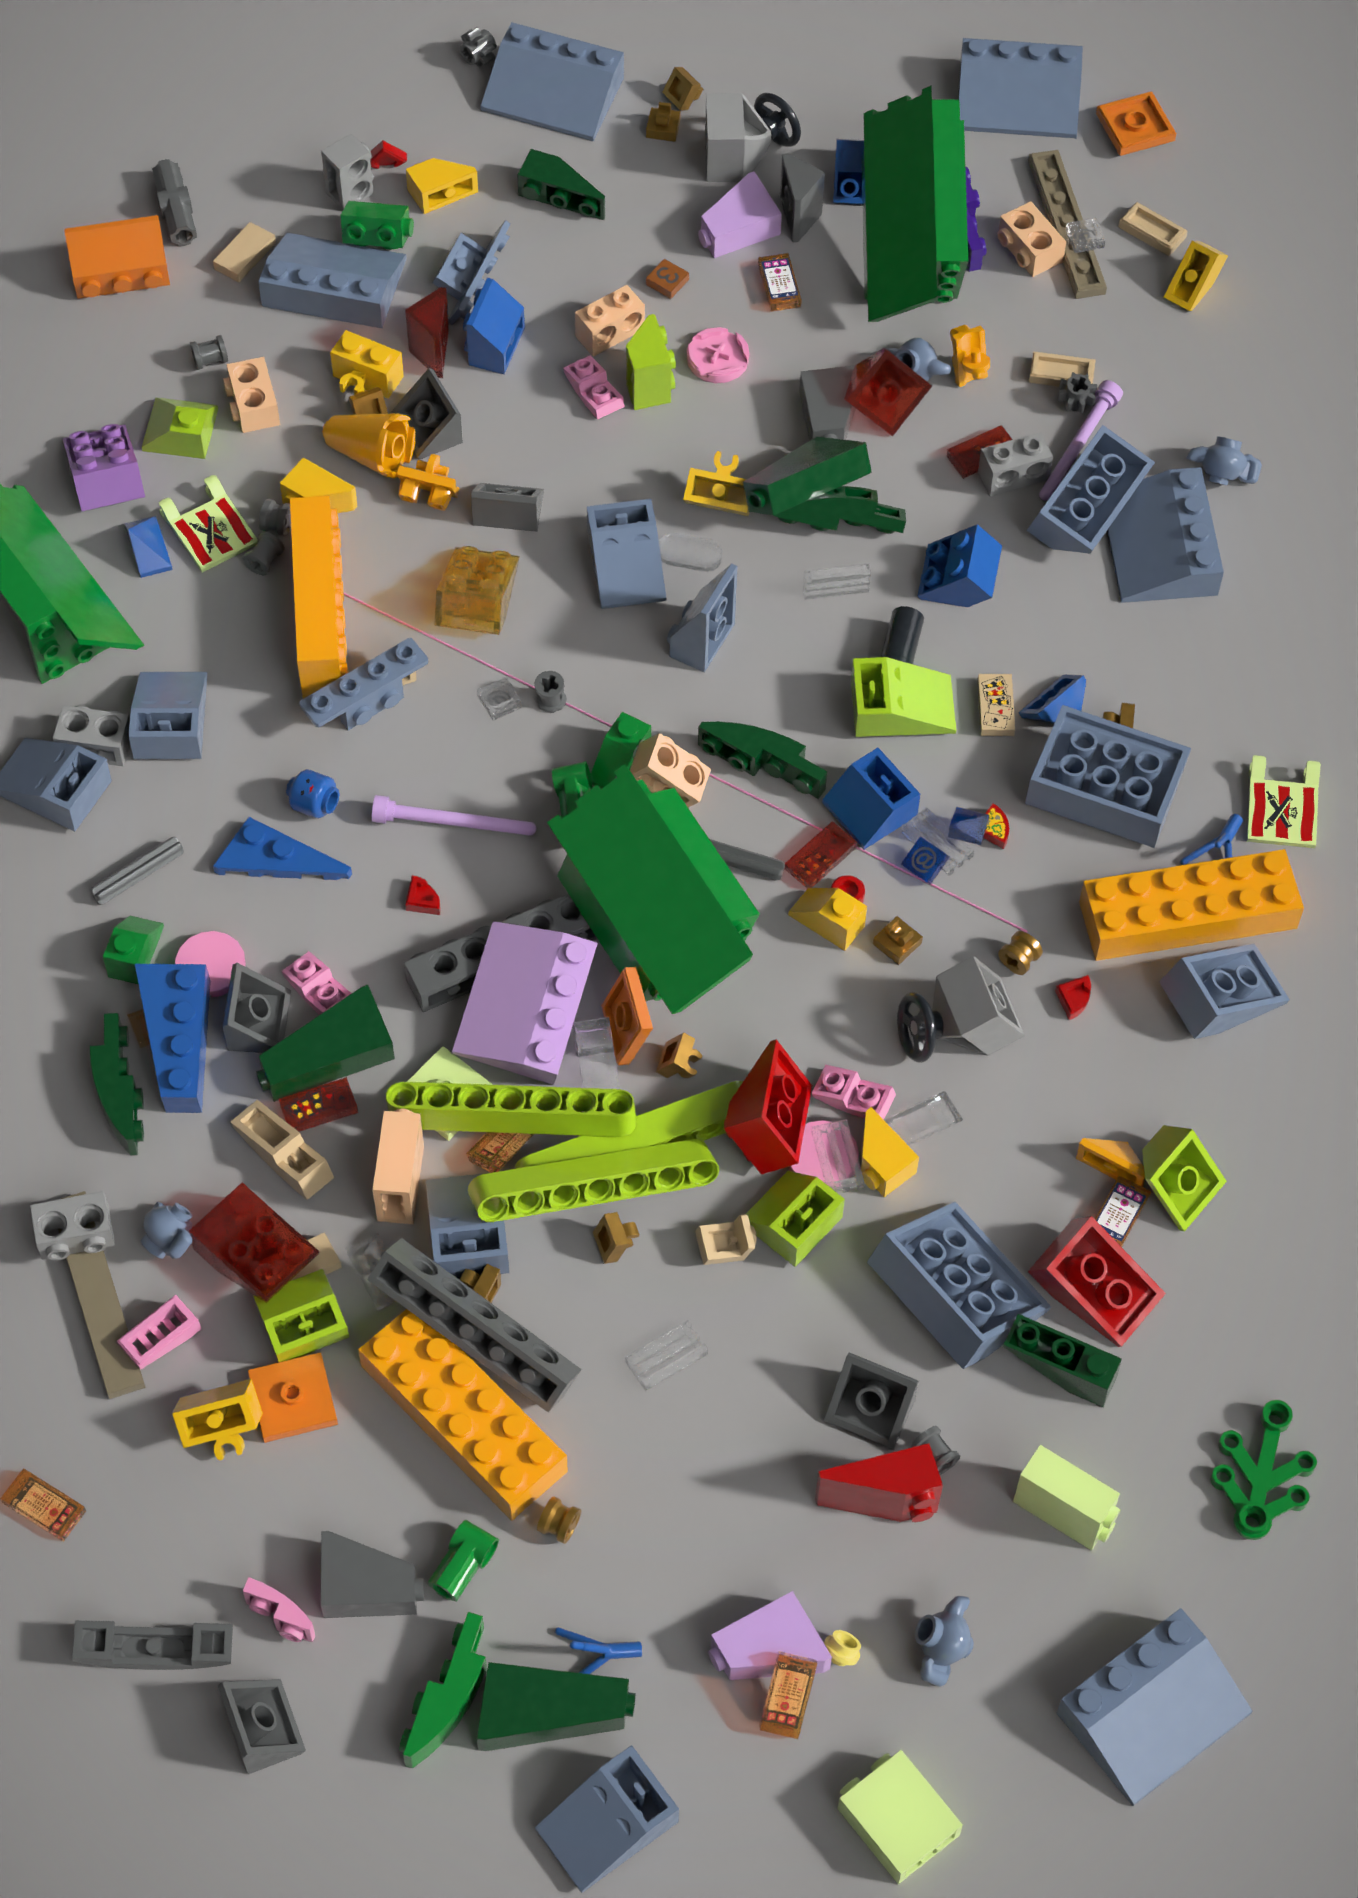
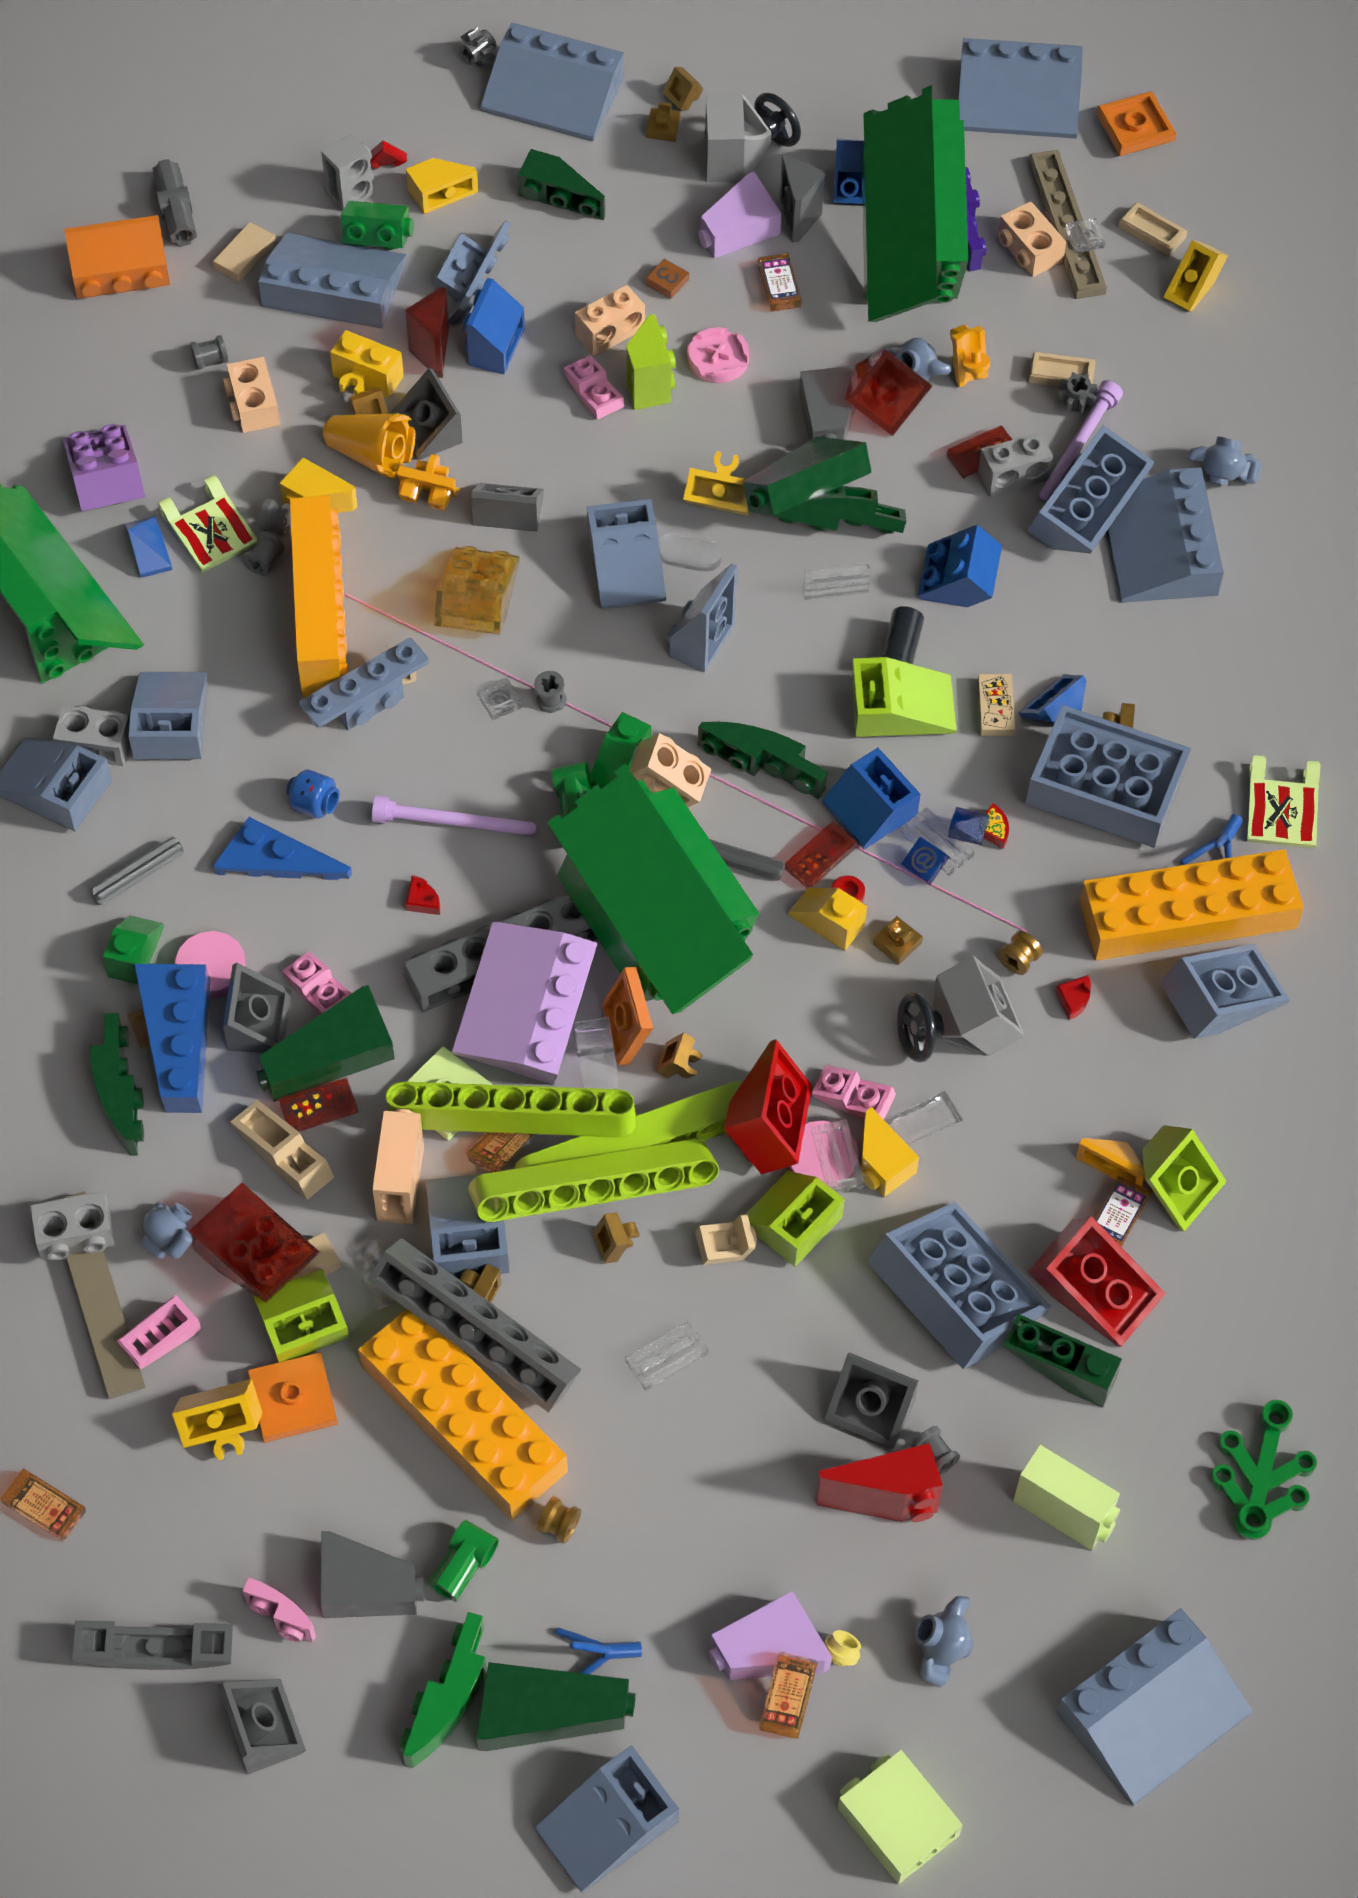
lime slope [142,397,218,459] -> none

